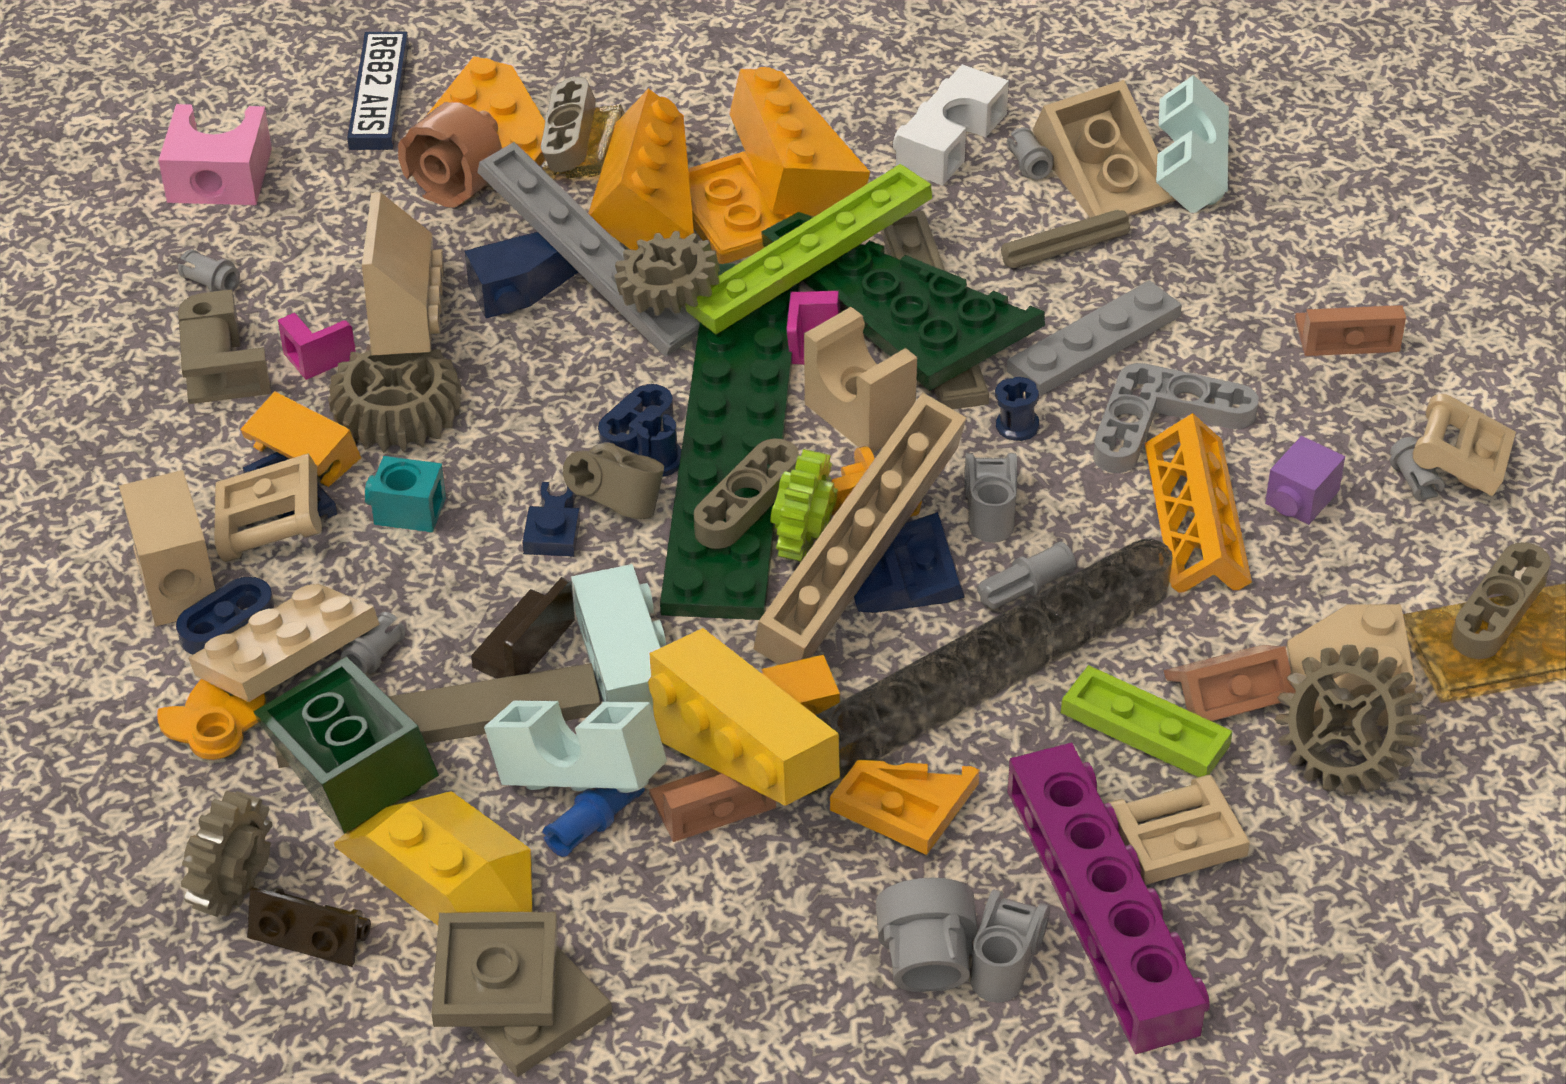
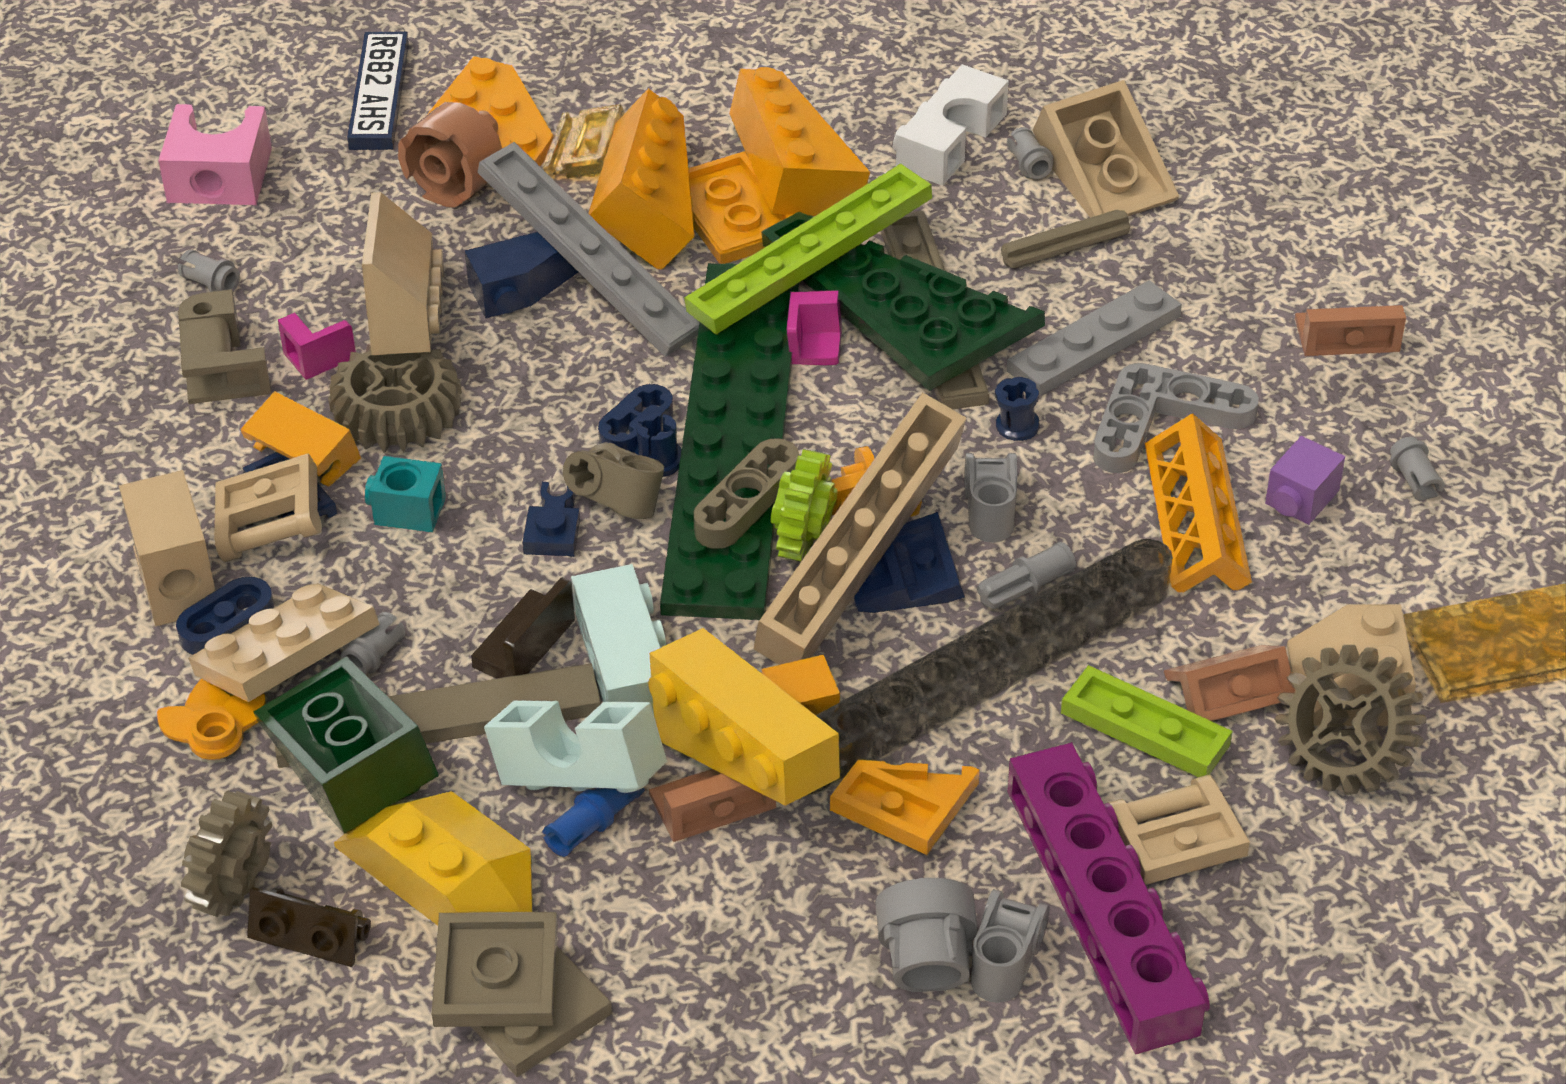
dark tan beam [541,77,596,172] -> none
dark tan gear [614,231,720,315] -> none
tan piece [804,307,917,453] -> none
light aqua arch [1156,75,1229,213] -> none
tan plate [1412,394,1516,496] -> none
dark tan beam [1452,542,1551,659] -> none

